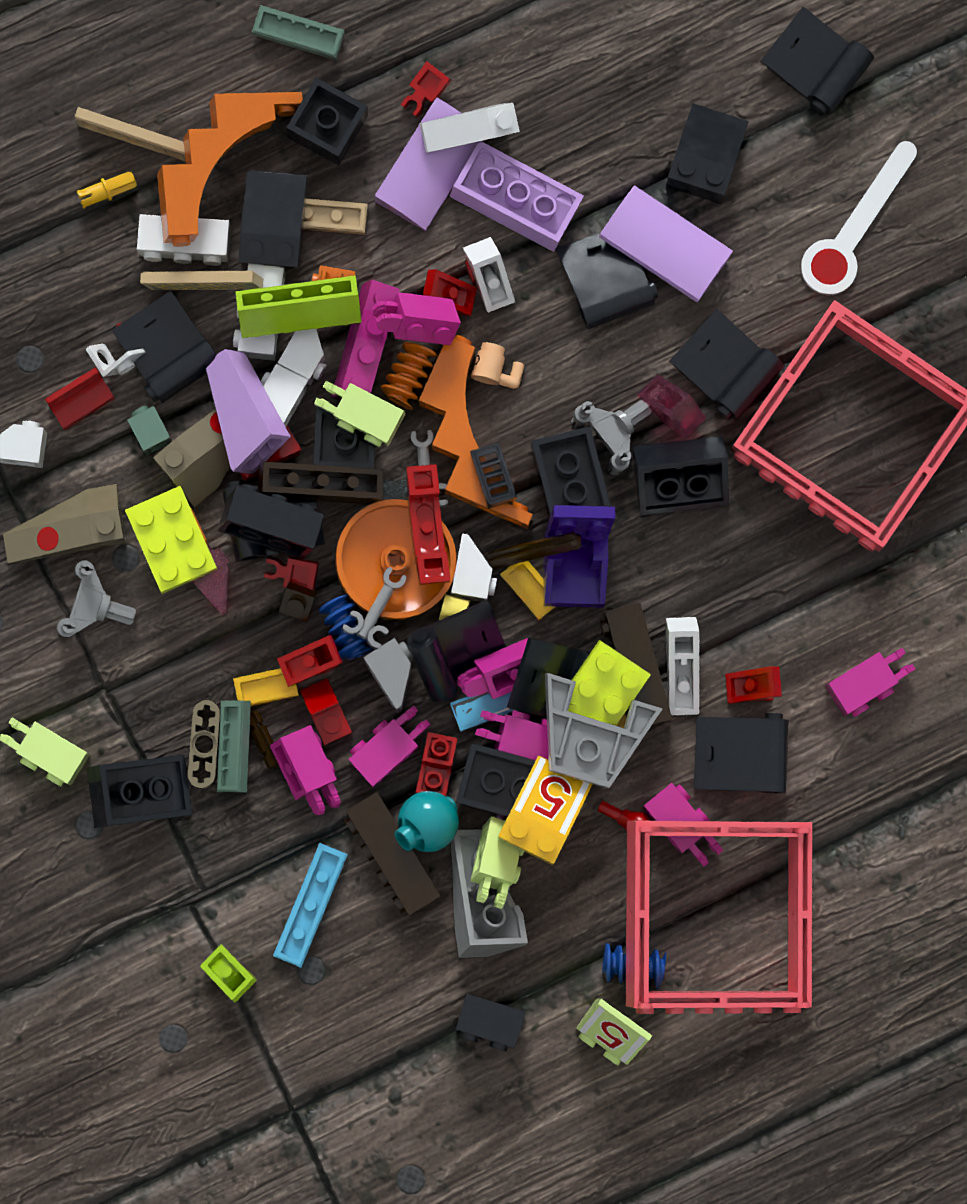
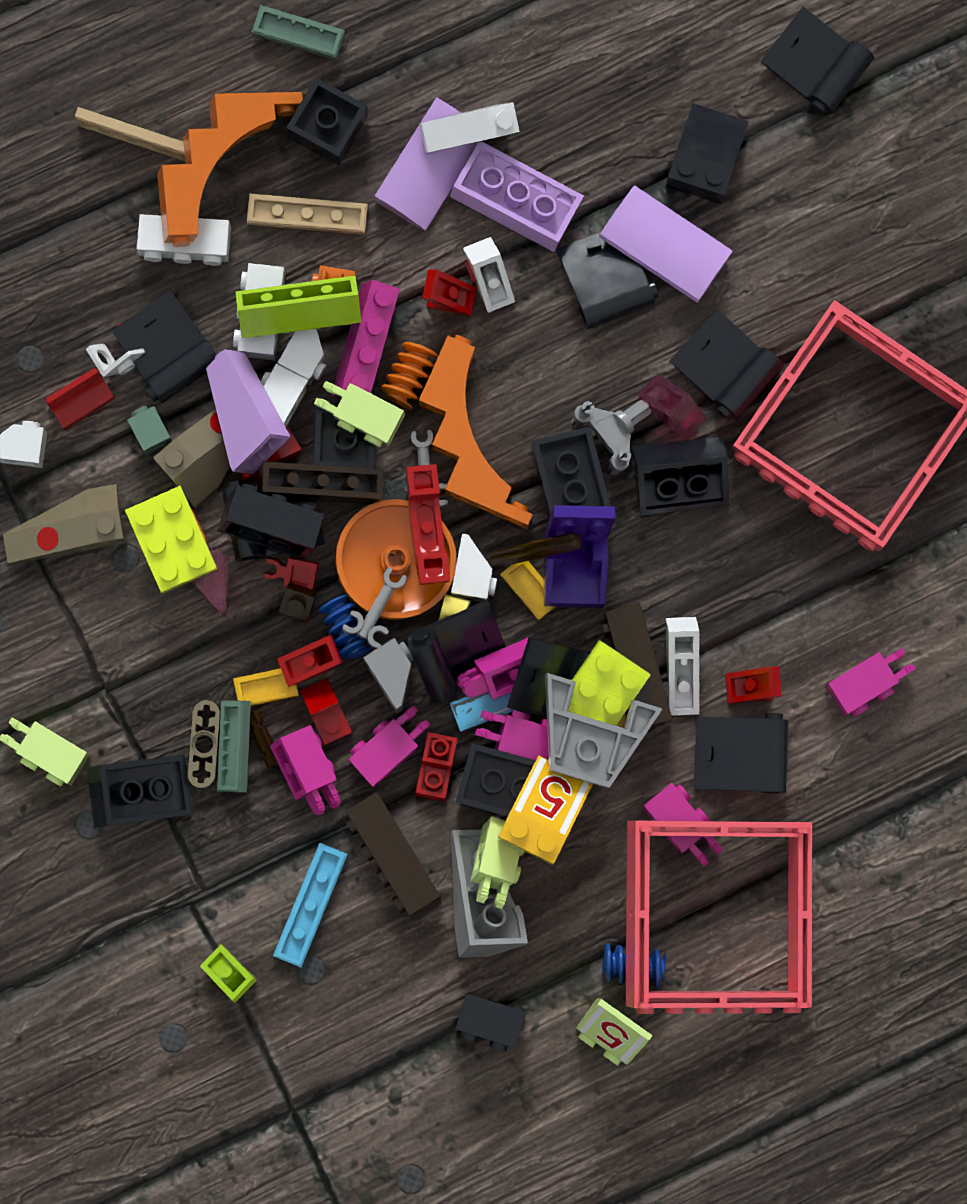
light grey axle [57,561,136,637] -> none
yellow axle [76,171,137,209] -> none
tan tile [140,271,264,290] -> none
black slope [238,170,307,267] -> none
dark pink hinge [372,292,461,345] -> none
teal brick [394,791,459,852] -> none
red plate [400,61,452,118] -> none
black slope [470,443,517,509] -> none
light nougat piece [471,342,525,389] -> none
red piece [597,801,653,831] -> none
white piece [801,141,917,295] -> none

